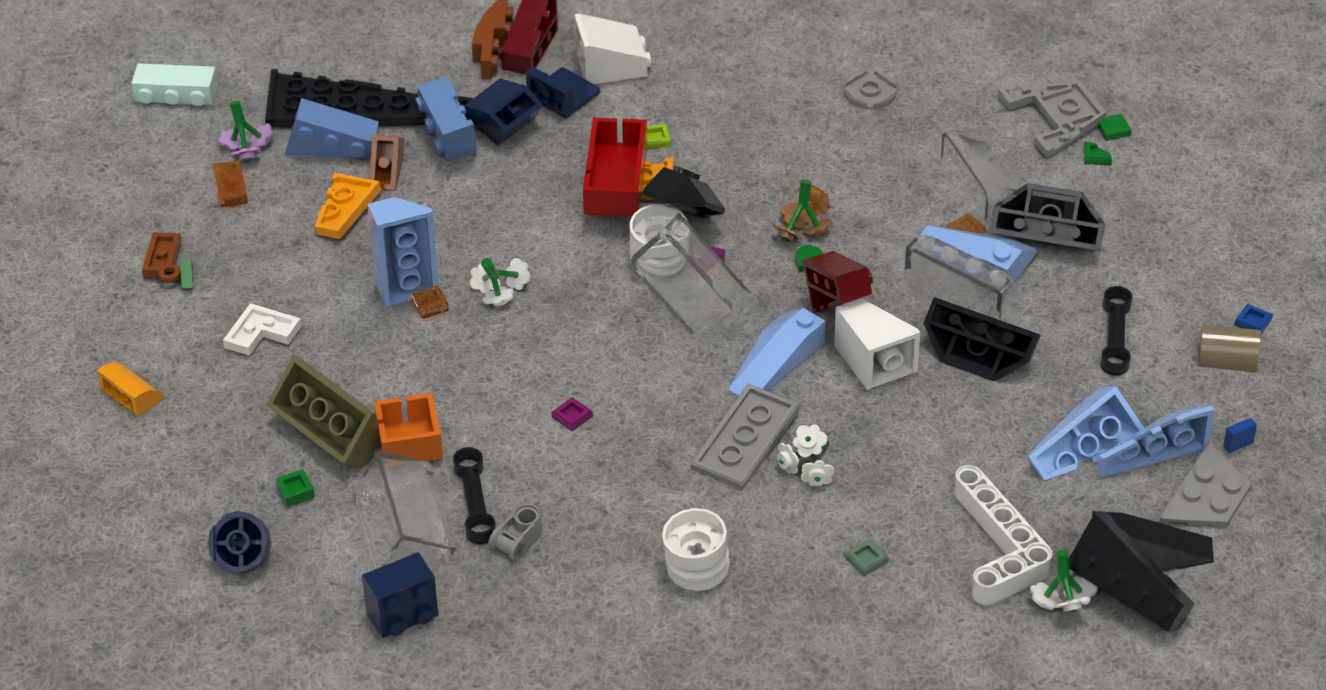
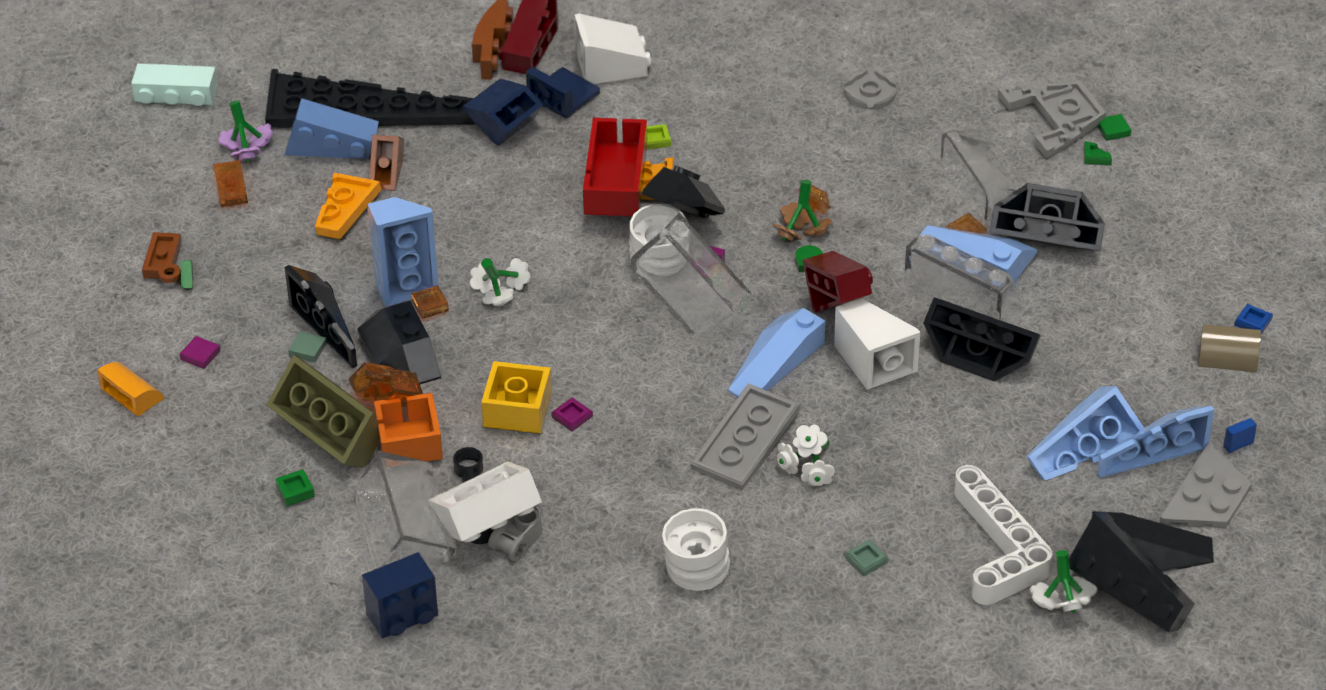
dark blue cylinder [208,511,272,573] -> none
white plate [223,303,302,356] -> none
medium blue wedge [415,76,477,162] -> none
black piece [1100,286,1132,376] -> none
none -> magenta tile [180,336,220,369]
none -> black wedge [284,265,357,368]
none -> sand green tile [288,331,327,362]
none -> clear orange brick [349,362,423,407]
none -> black wedge [357,301,441,386]
none -> white slope [429,462,542,542]
none -> yellow brick [481,361,552,434]

